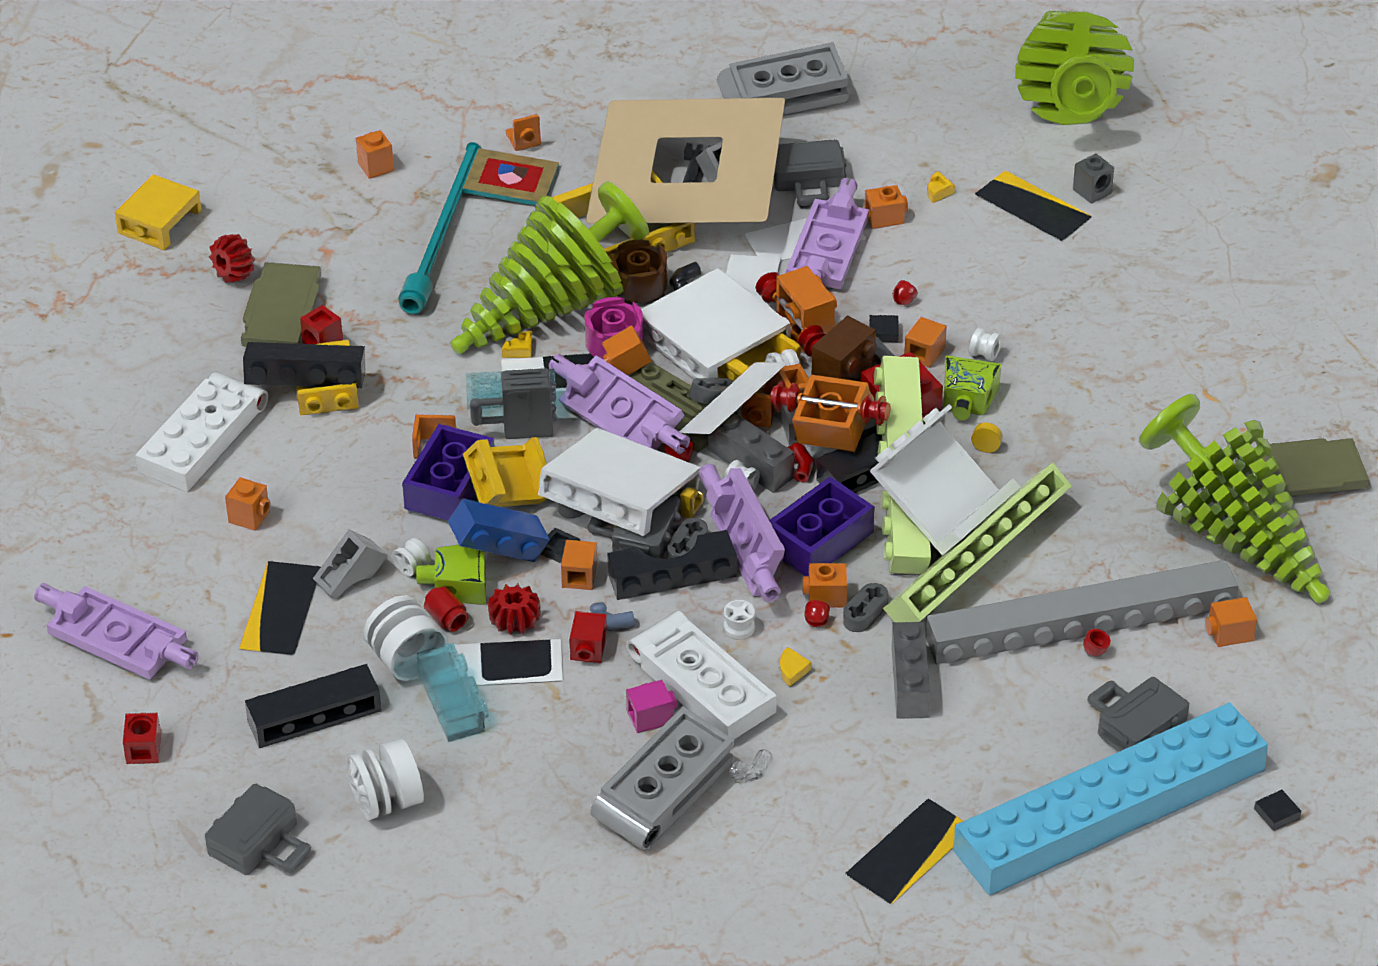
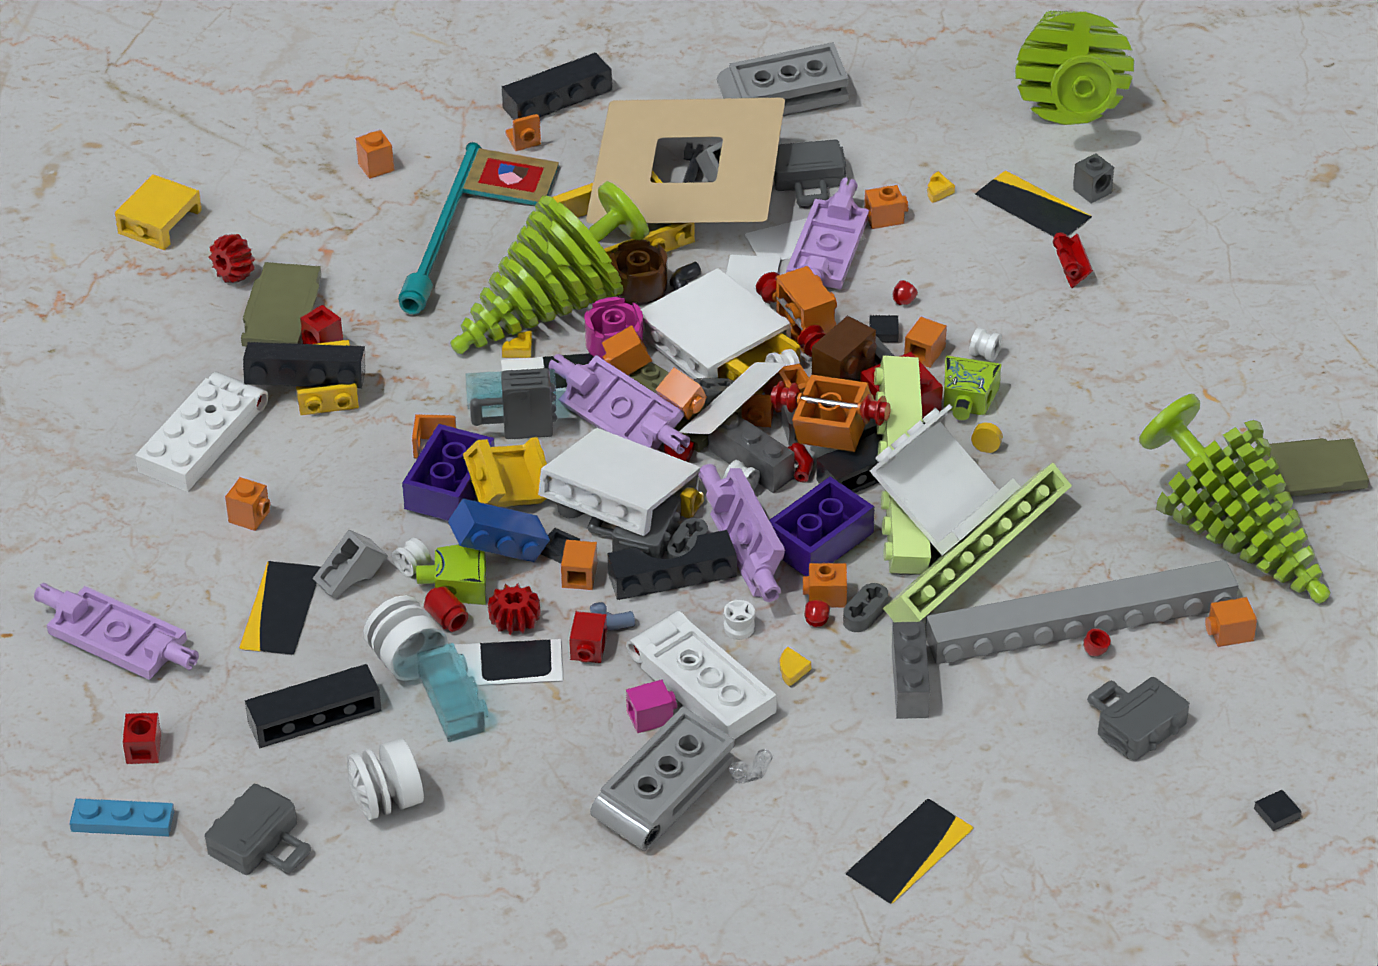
medium azure brick [953,702,1268,896] -> none
none -> dark azure plate [70,798,175,837]
none -> black brick [501,52,612,120]
none -> orange brick [655,367,707,420]
none -> red hinge [1052,232,1093,288]

